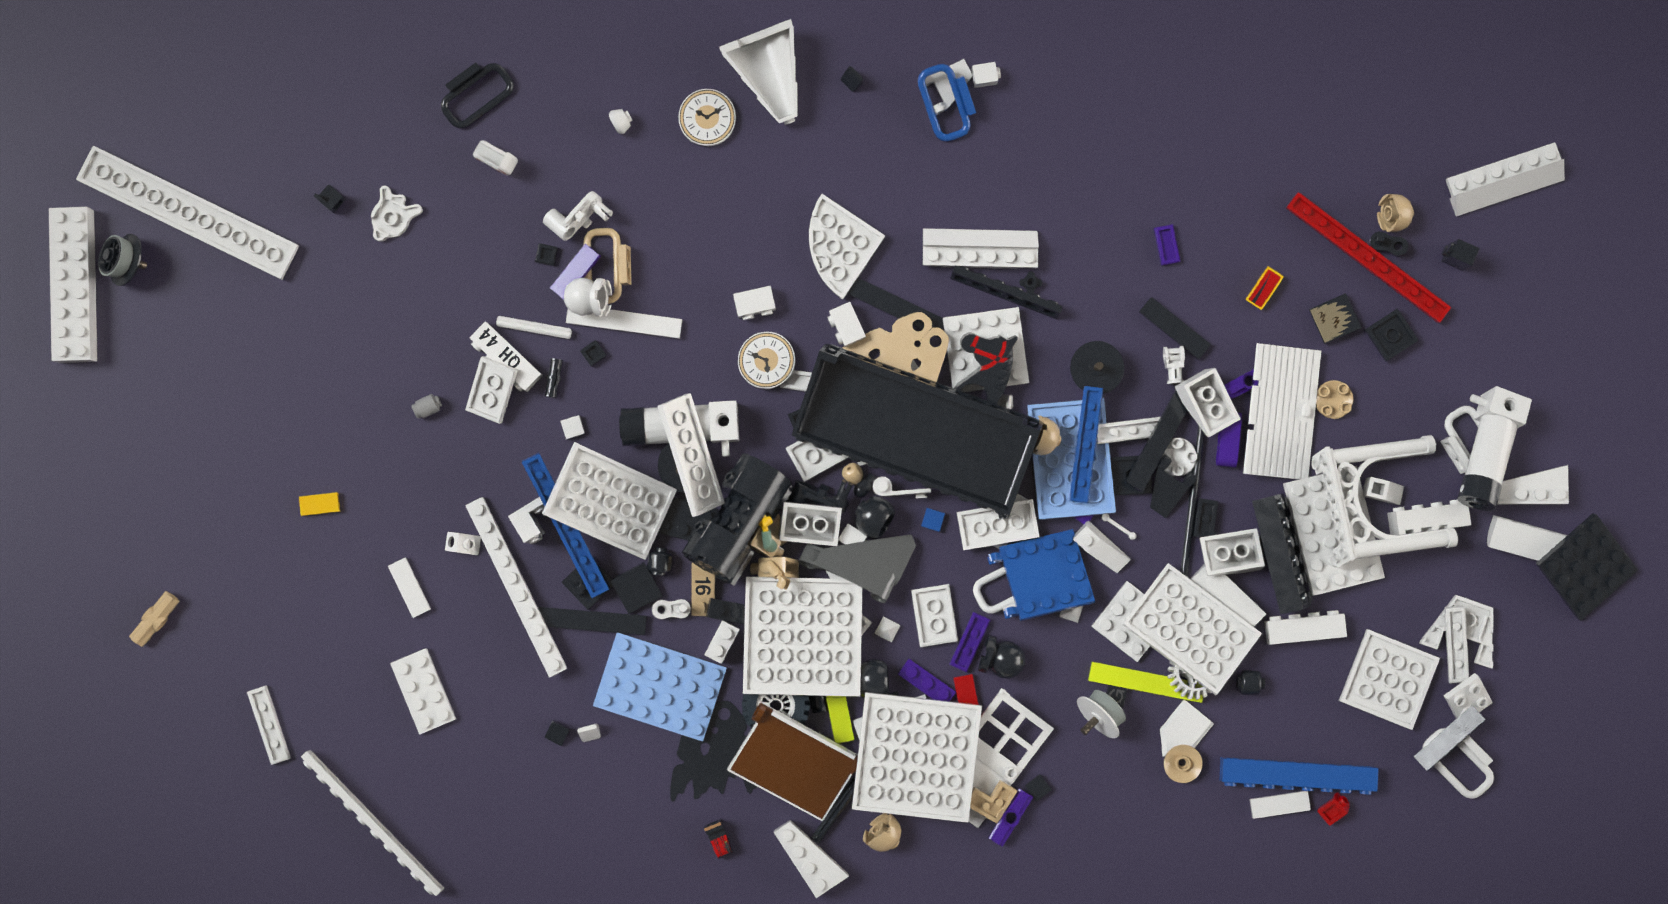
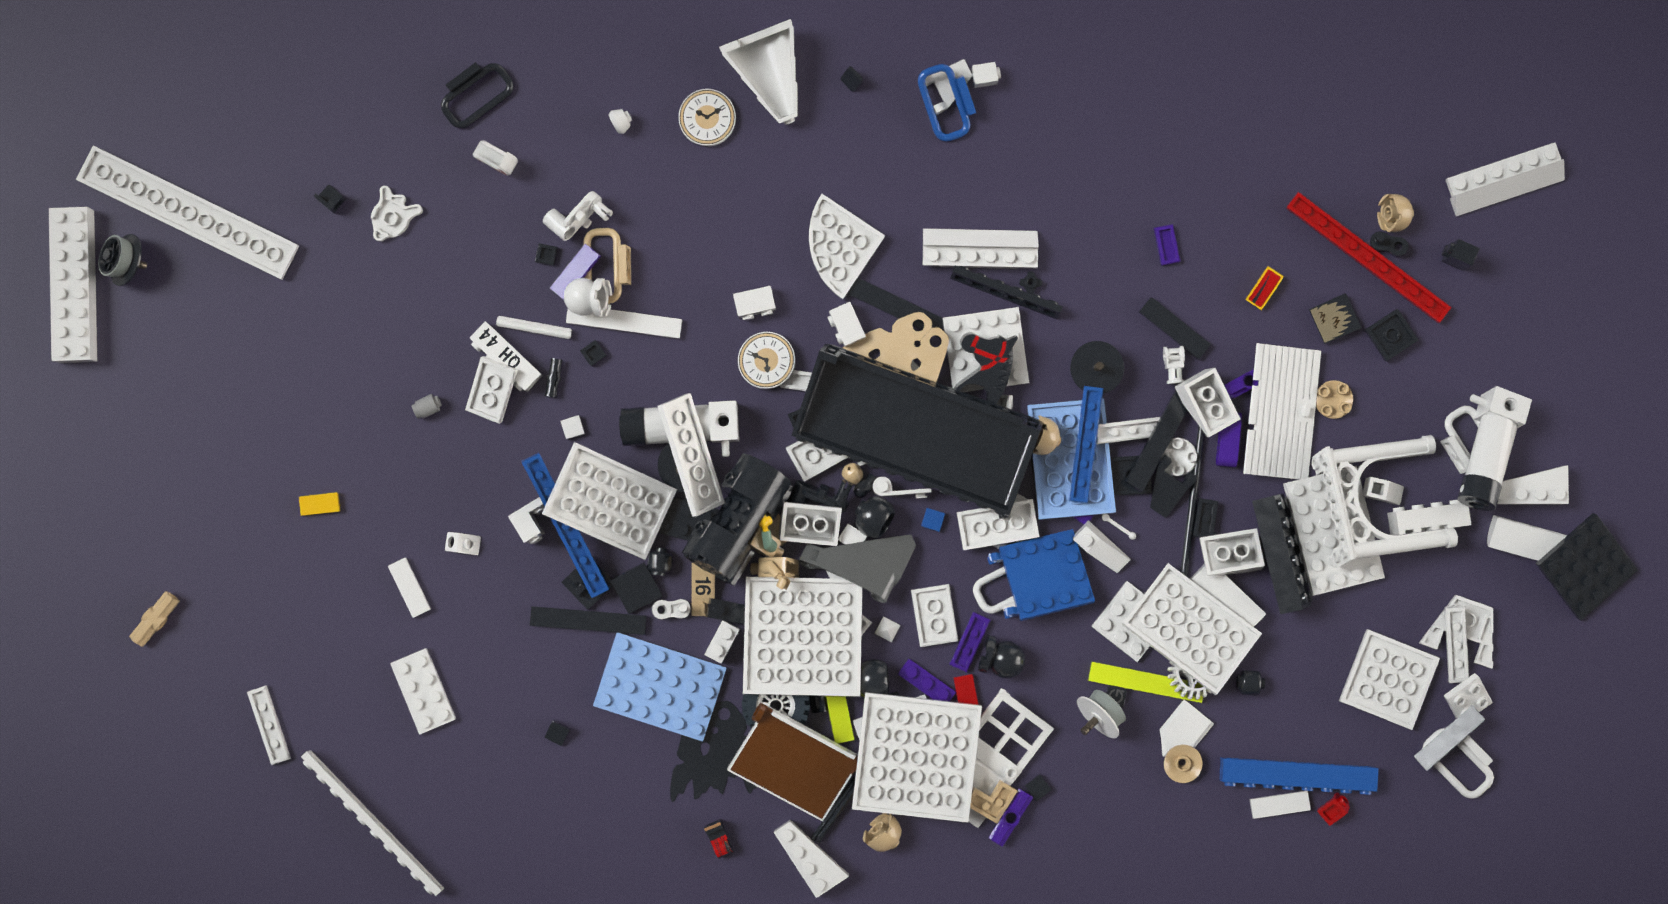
white plate [465,497,568,678] -> none
white slope [577,723,601,742] -> none
white slope [1059,606,1083,623] -> none
white brick [1264,610,1347,644] -> none

